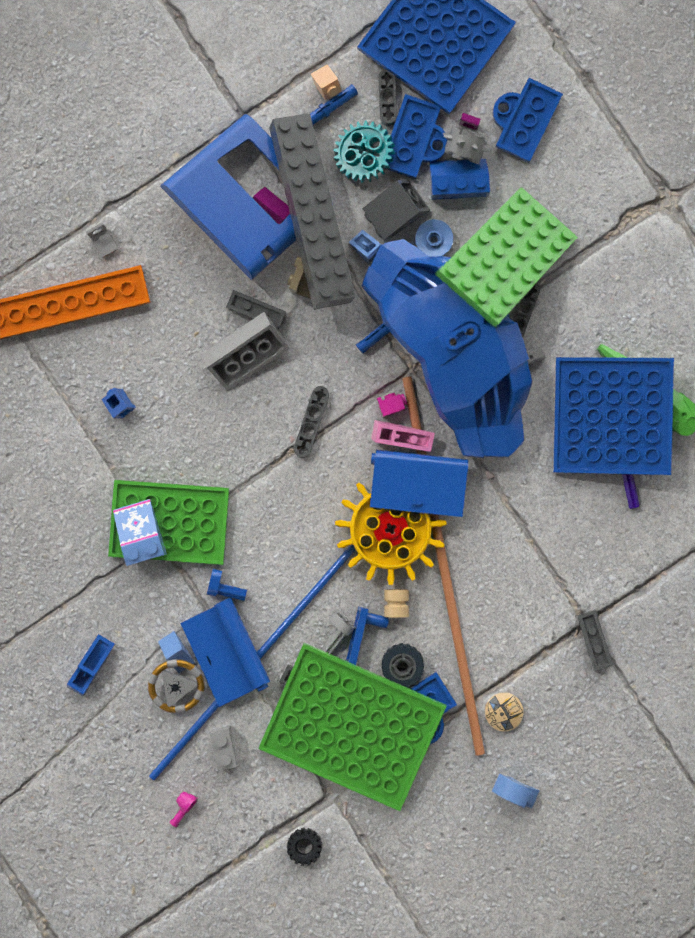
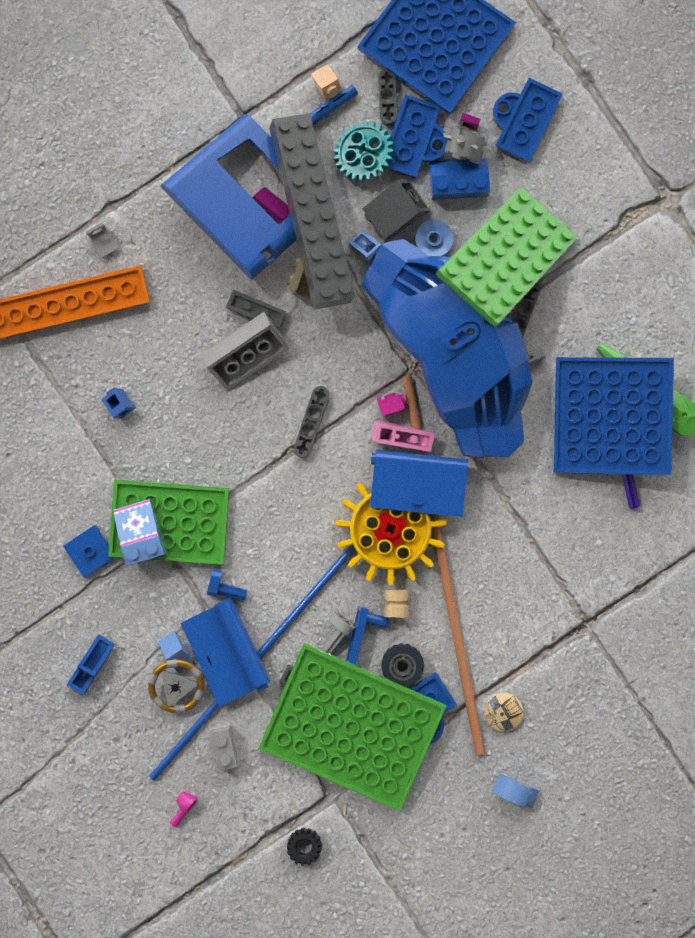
blue pin [356,323,390,354] -> none
dark grey plate [576,609,613,671] -> none
none -> blue plate [63,525,115,578]

